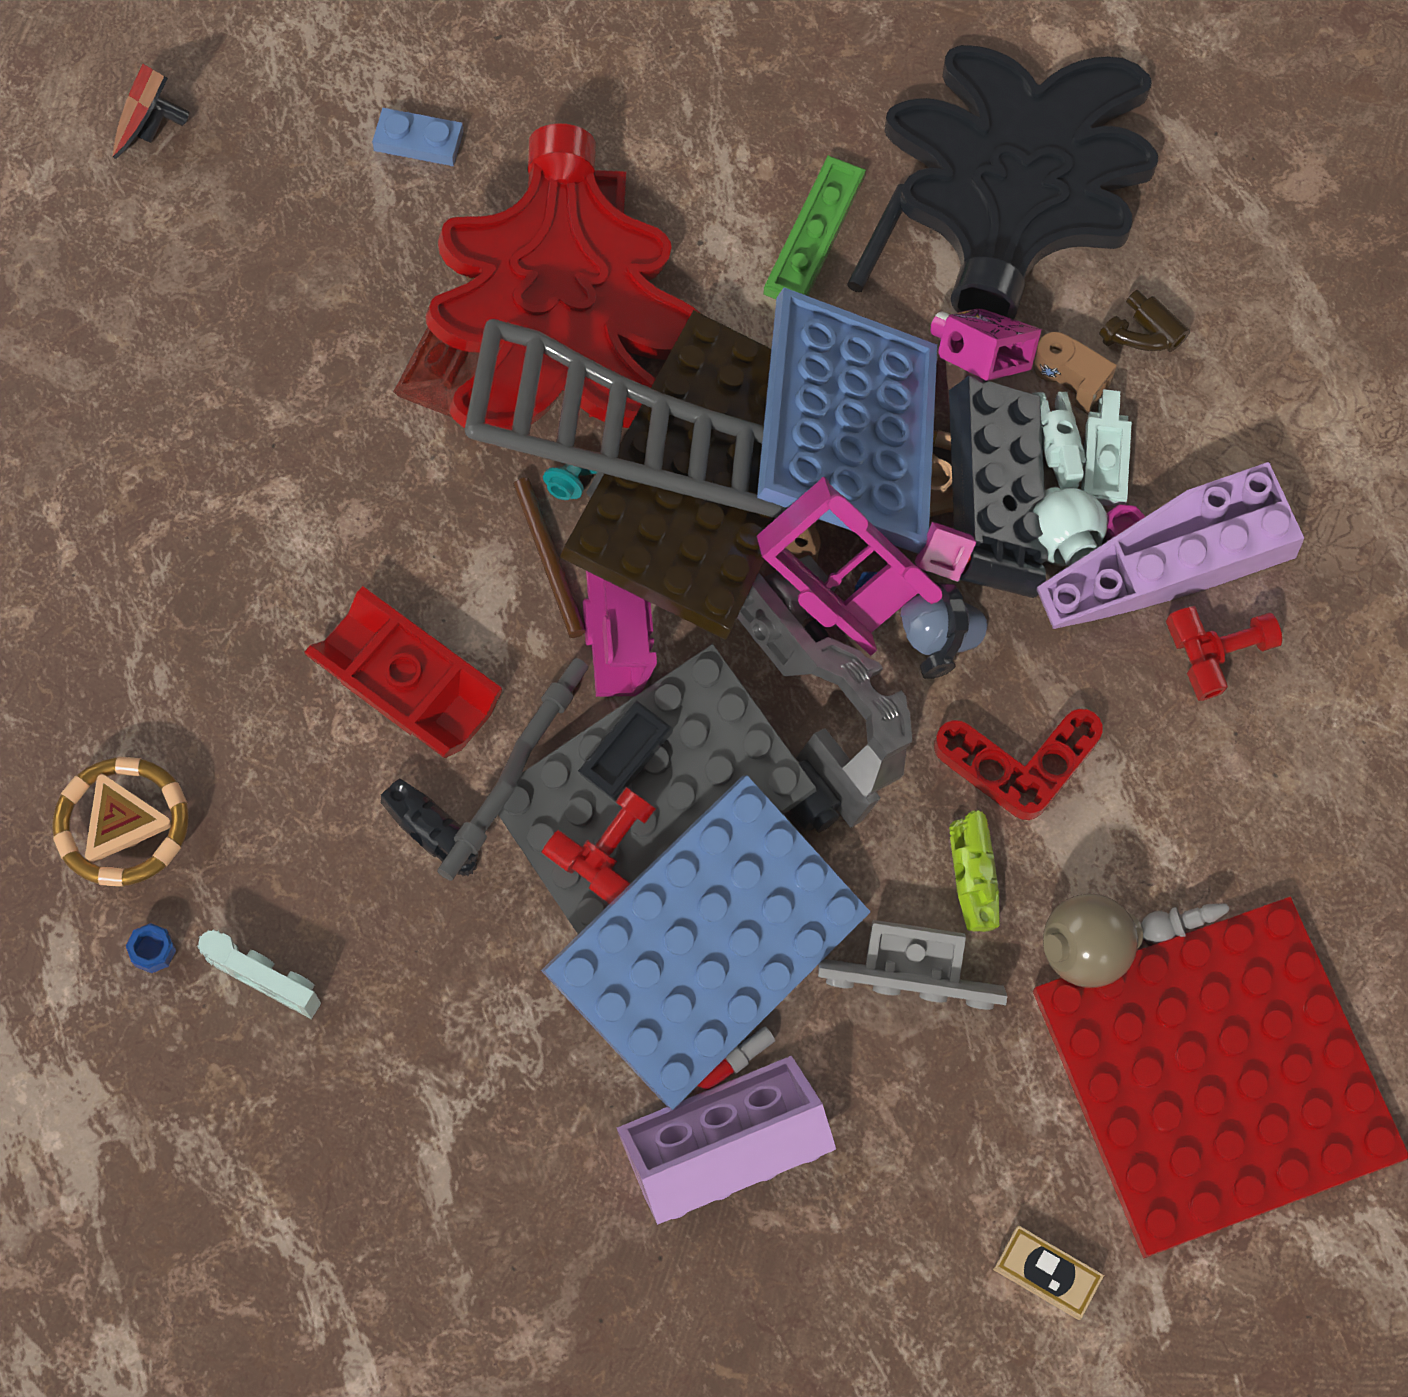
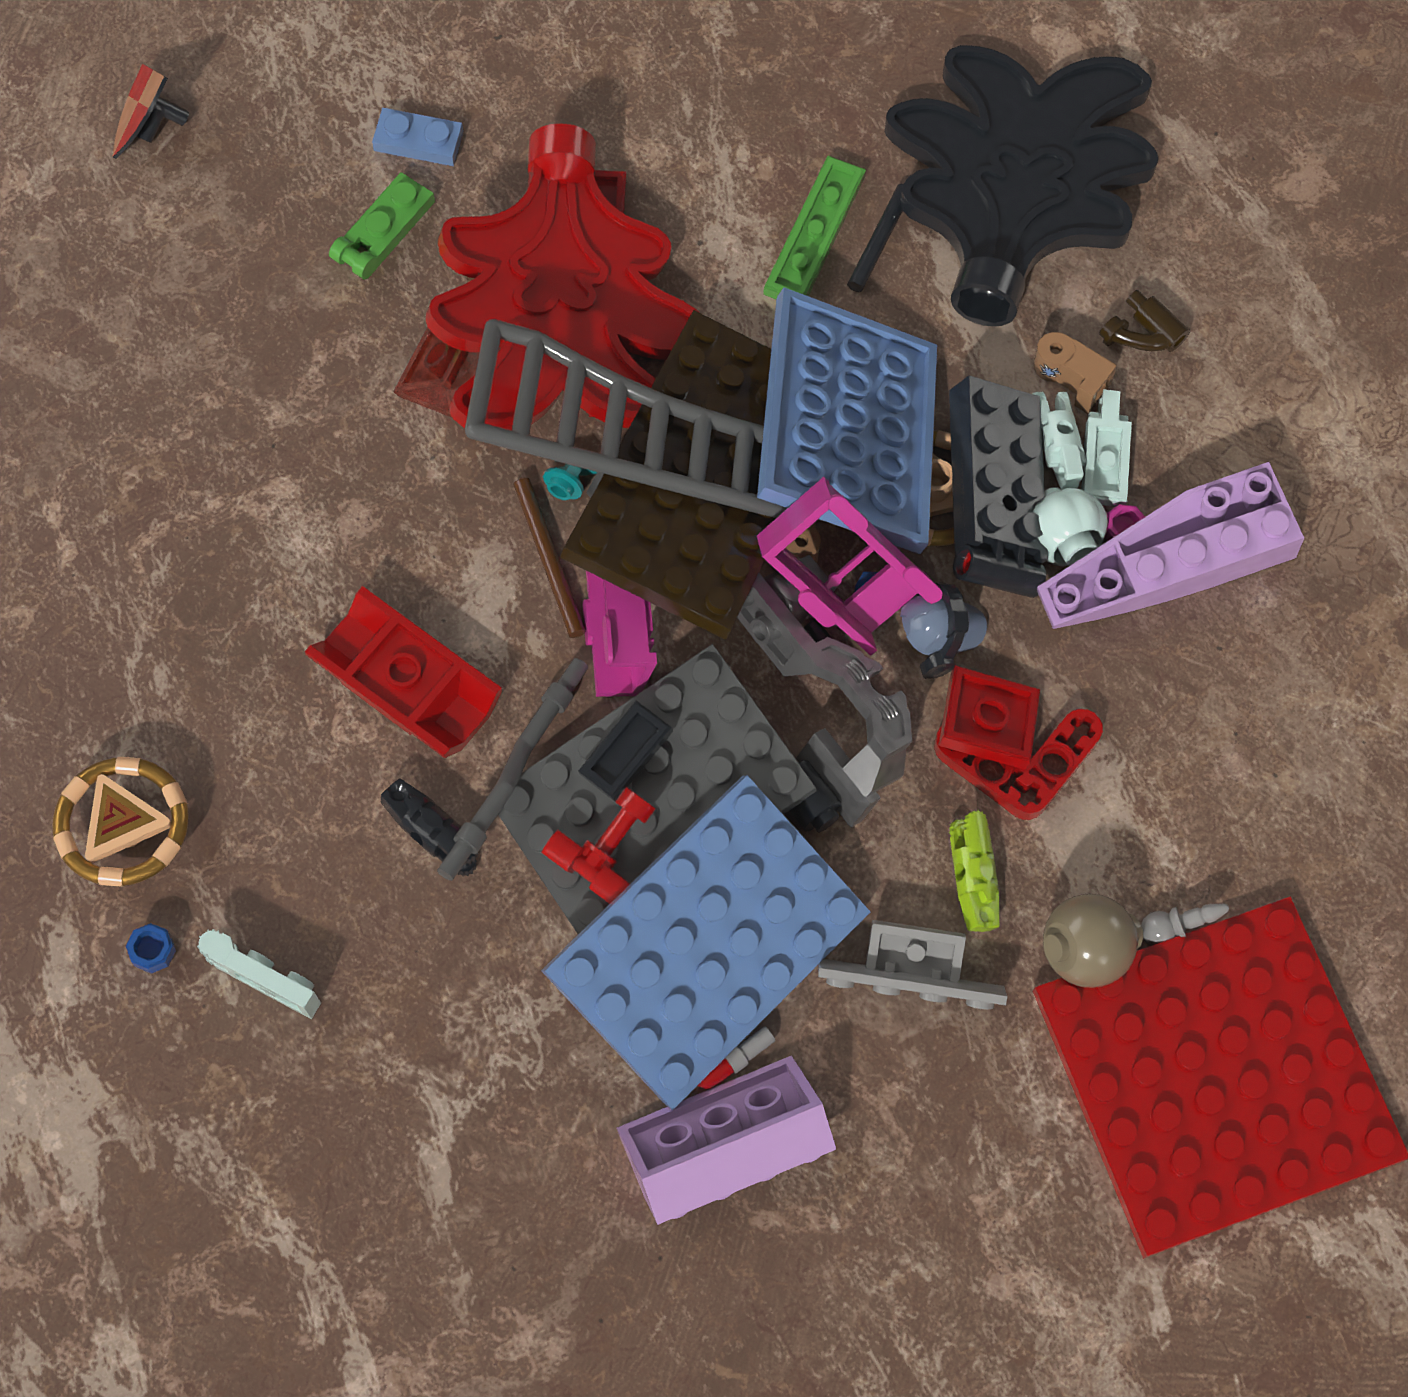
dark pink tile [914,522,976,581] -> none
dark pink torso [931,309,1042,381] -> none
tile [993,1225,1104,1320] -> none
red bar [1166,606,1282,701] -> none
none -> bright green plate [329,172,435,280]
none -> red tile [939,665,1040,770]

